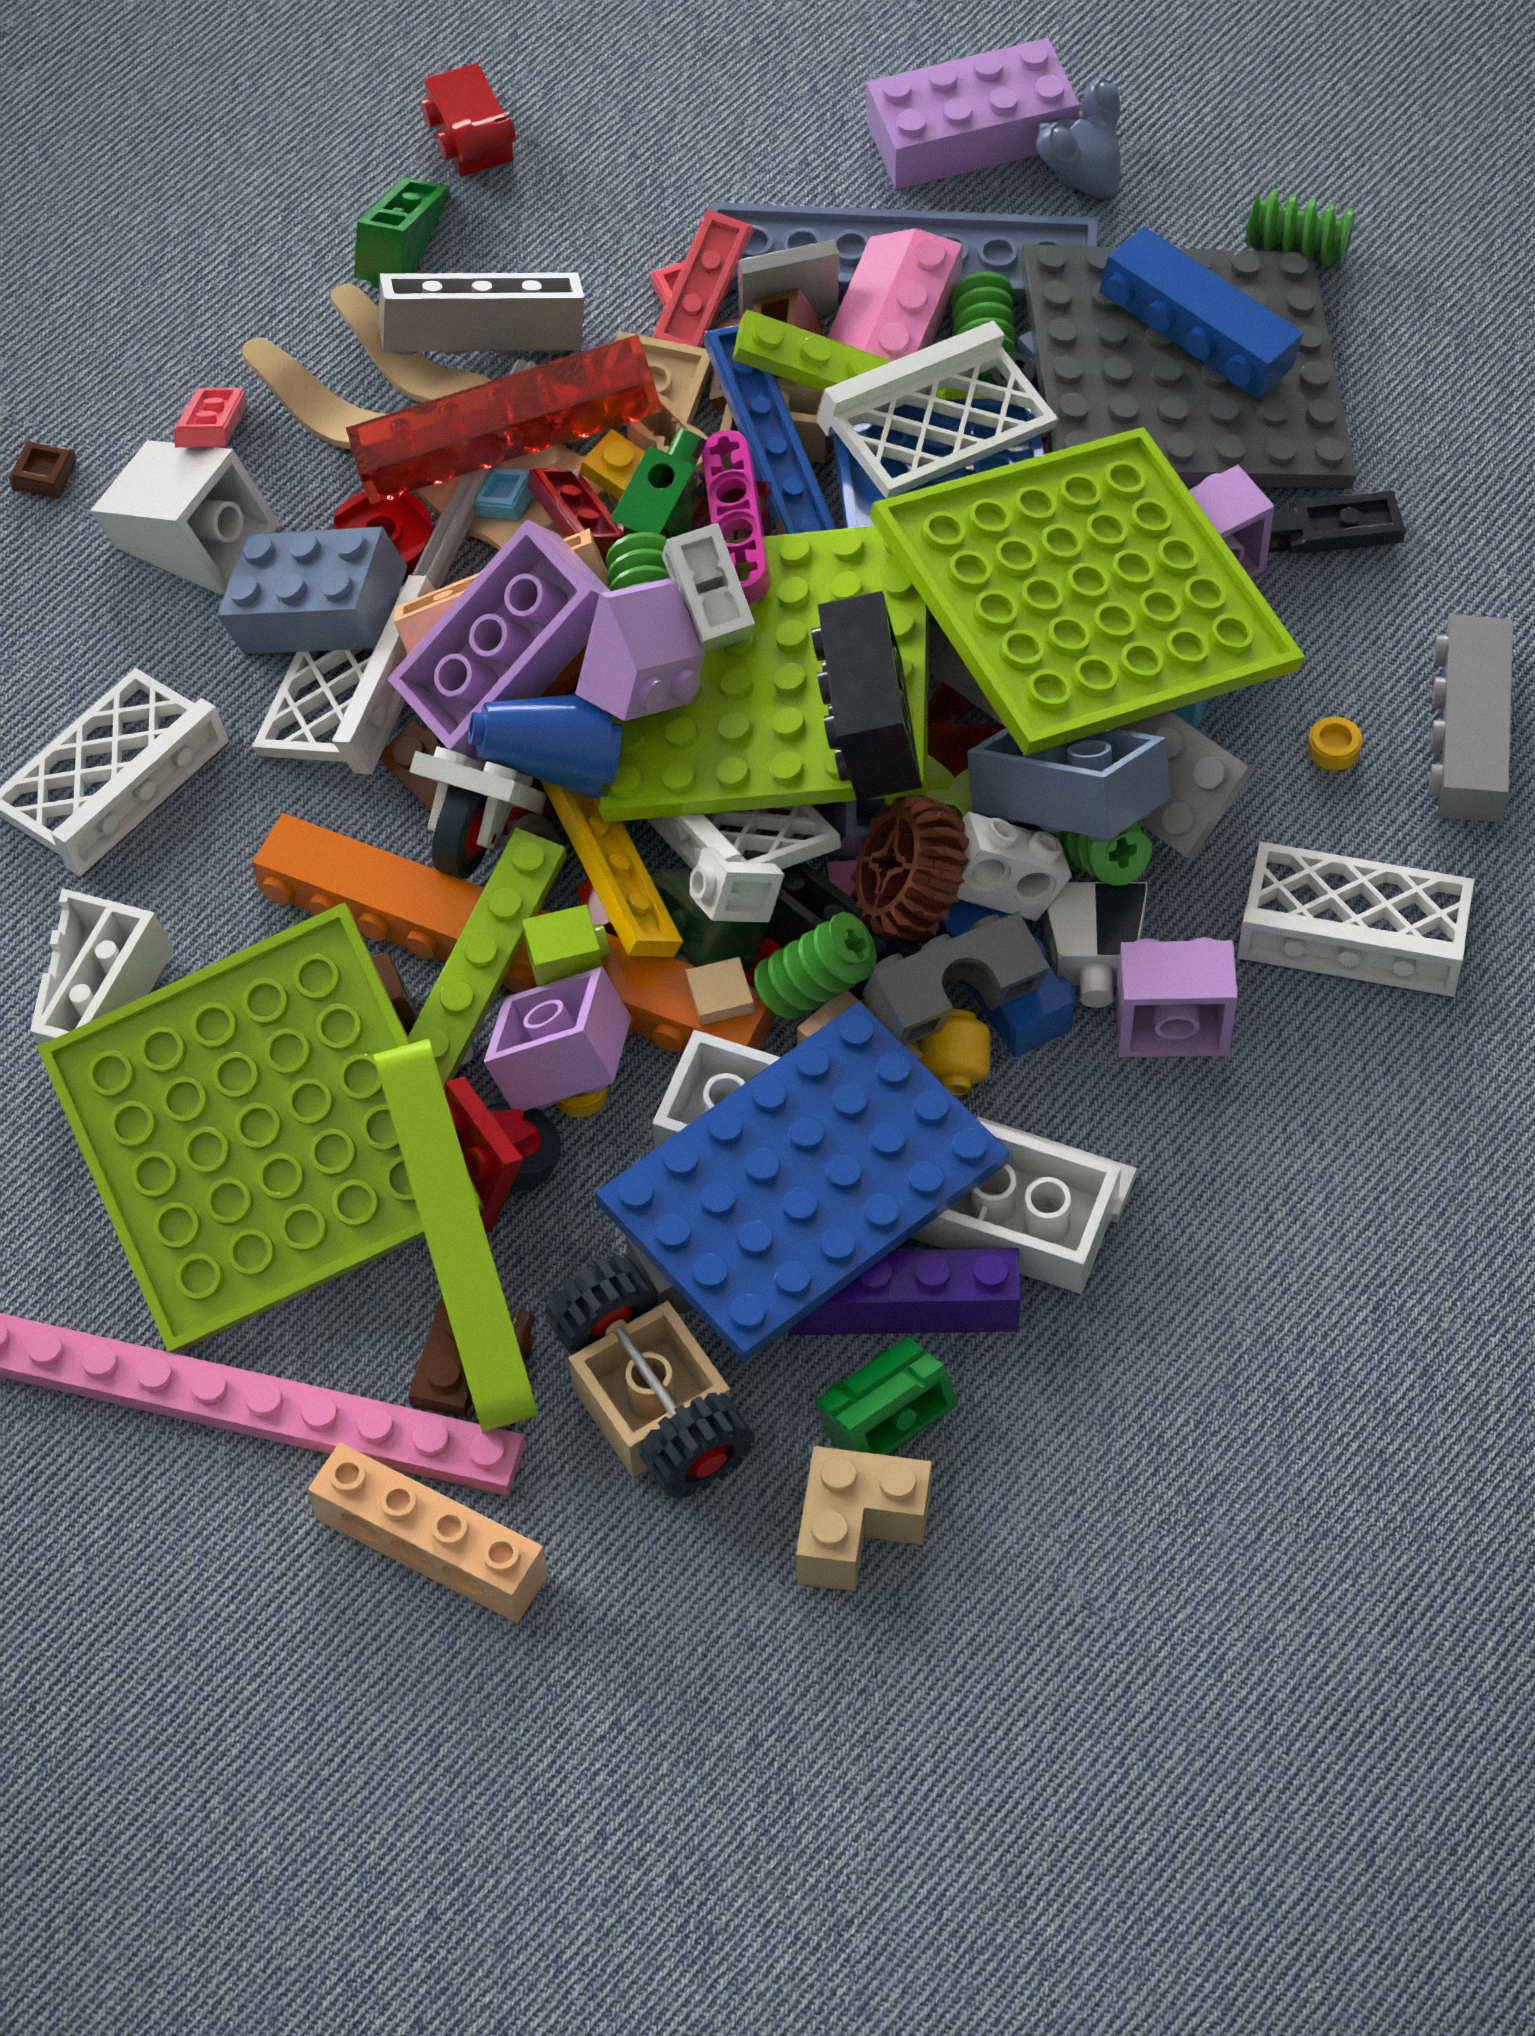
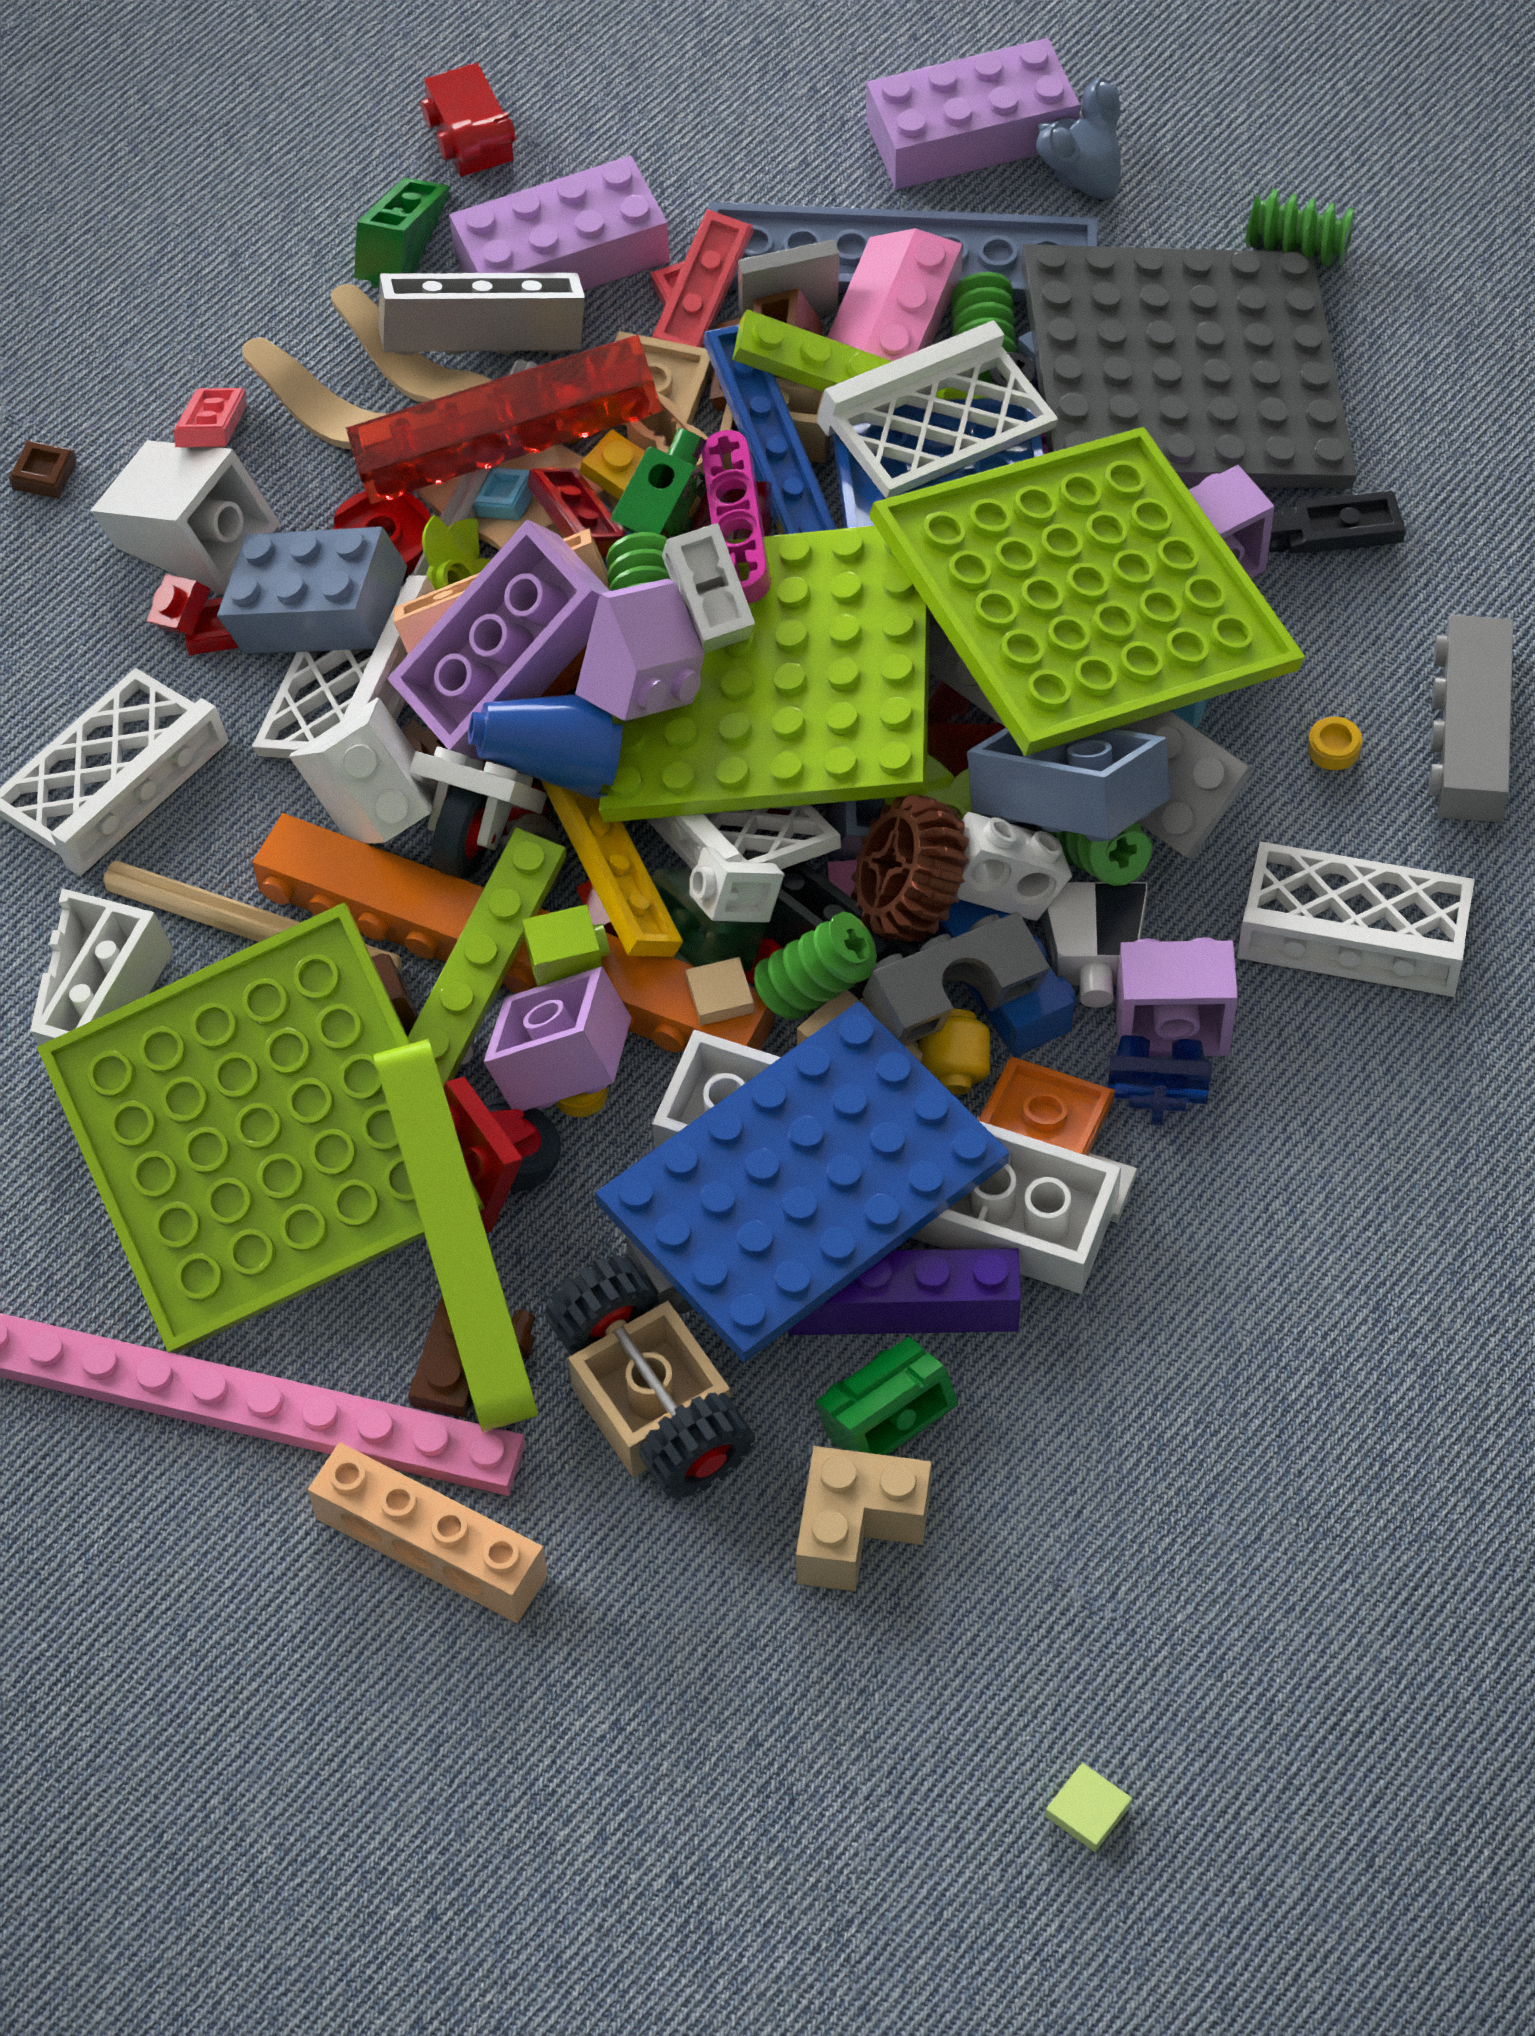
black brick [811,590,923,801] -> none
blue brick [1099,226,1304,399] -> none
none -> tan axle [103,861,402,973]
none -> red plate [147,574,211,636]
none -> red tile [185,598,239,656]
none -> white slope [289,697,438,844]
none -> lime plate [422,516,491,590]
none -> lavender brick [449,155,670,291]
none -> orange tile [978,1056,1116,1156]
none -> yellowish green tile [1045,1762,1132,1852]
none -> clear blue hips [1107,1035,1212,1126]

